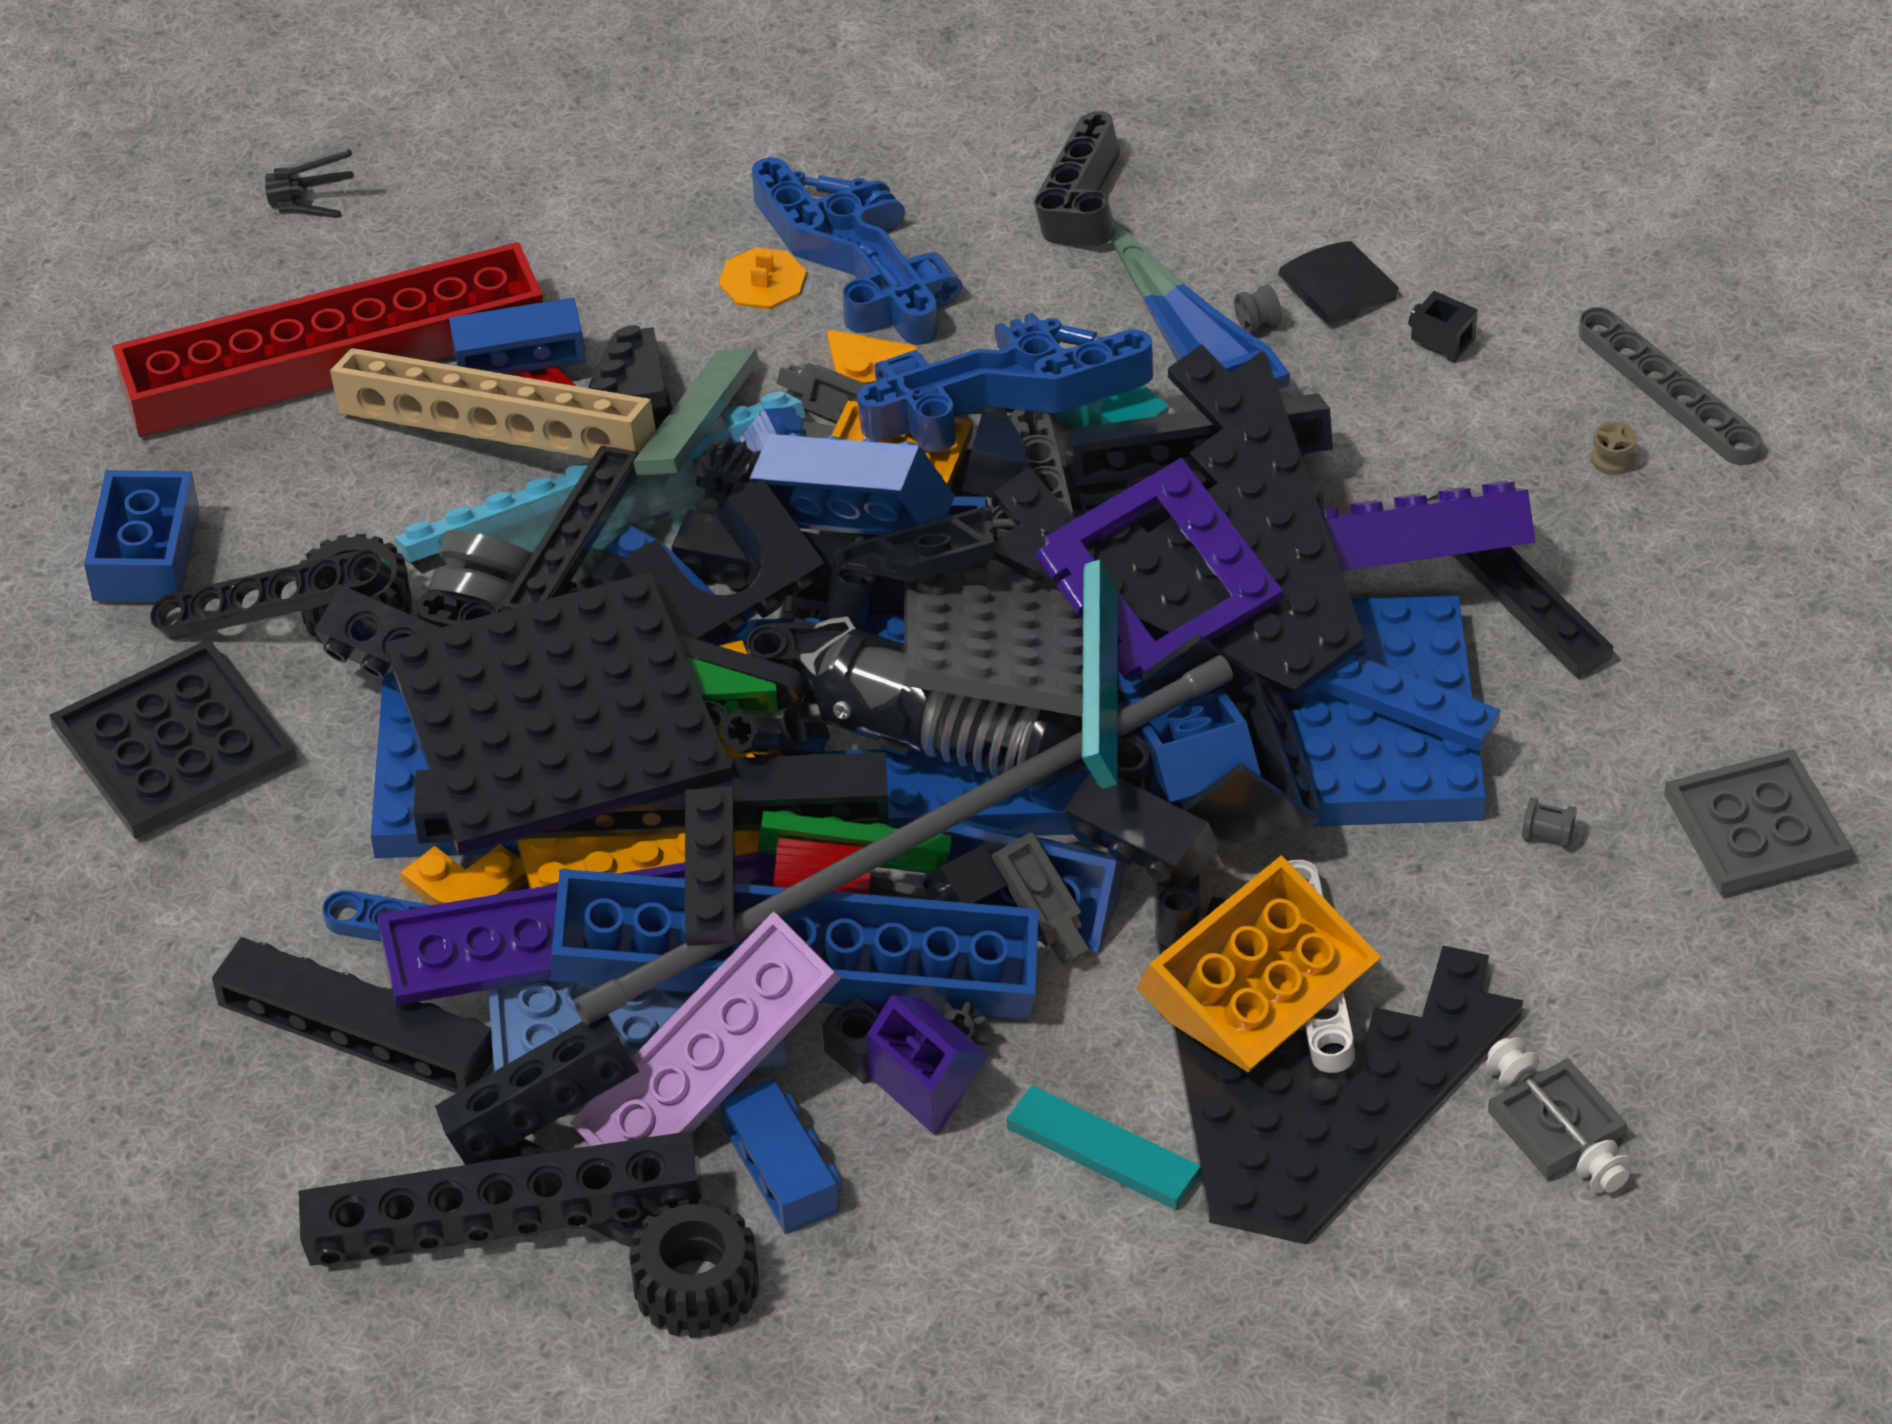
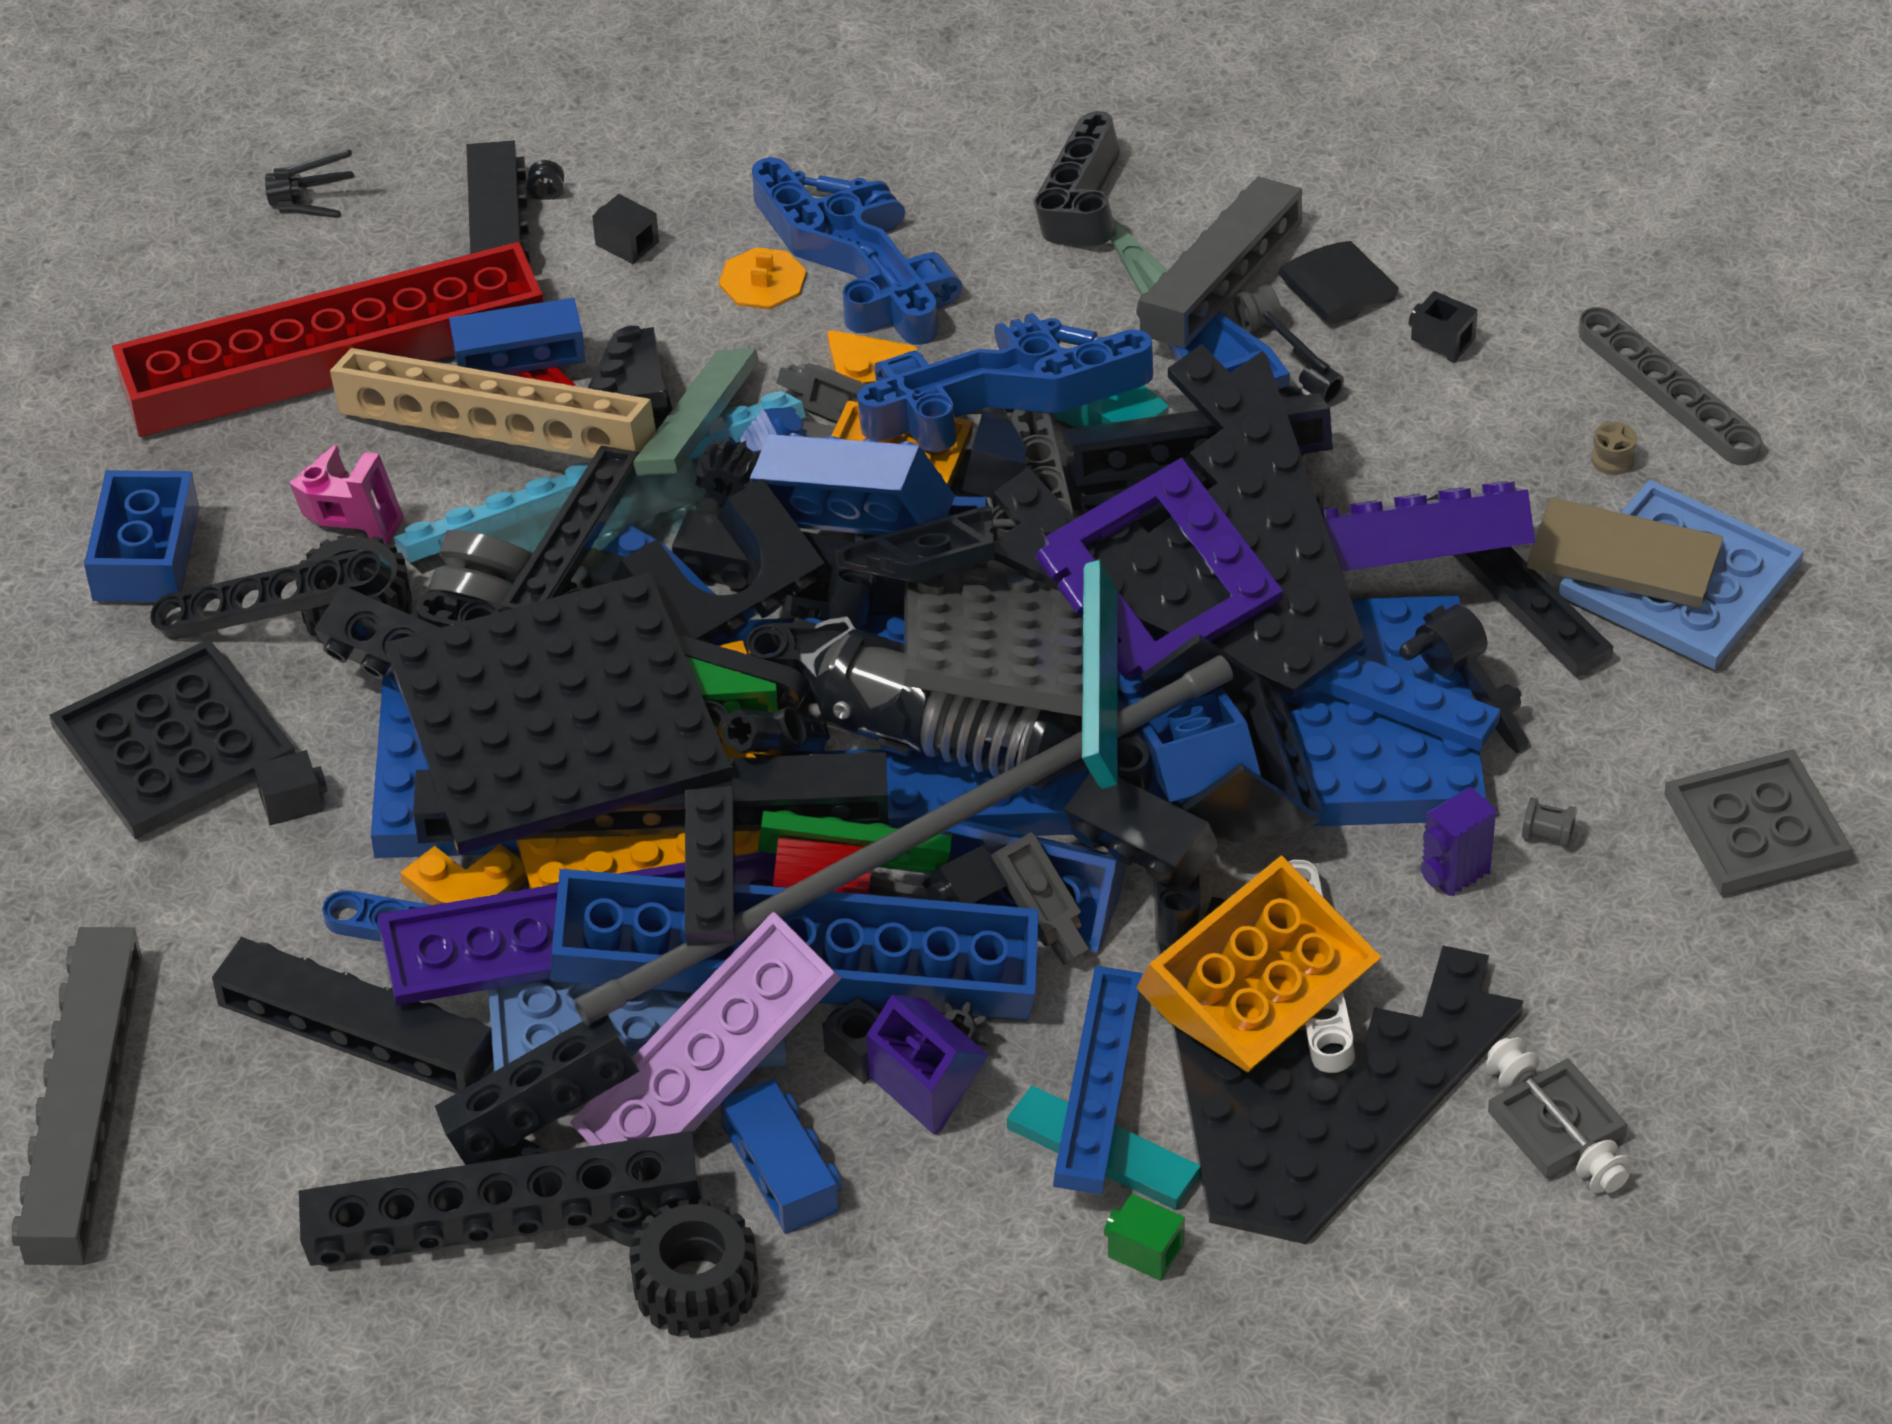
none -> dark grey brick [11,927,142,1265]
none -> black brick [253,750,328,825]
none -> dark pink tile [289,445,404,544]
none -> black brick [466,140,531,262]
none -> black bush [527,160,564,200]
none -> black brick [592,194,659,264]
none -> blue plate [1053,965,1142,1195]
none -> green brick [1104,1194,1185,1281]
none -> dark grey brick [1136,177,1302,348]
none -> black plant [1263,311,1344,404]
none -> black piece [1399,604,1528,753]
none -> dark purple brick [1421,787,1496,896]
none -> dark tan tile [1527,497,1723,608]
none -> medium blue plate [1559,479,1804,670]

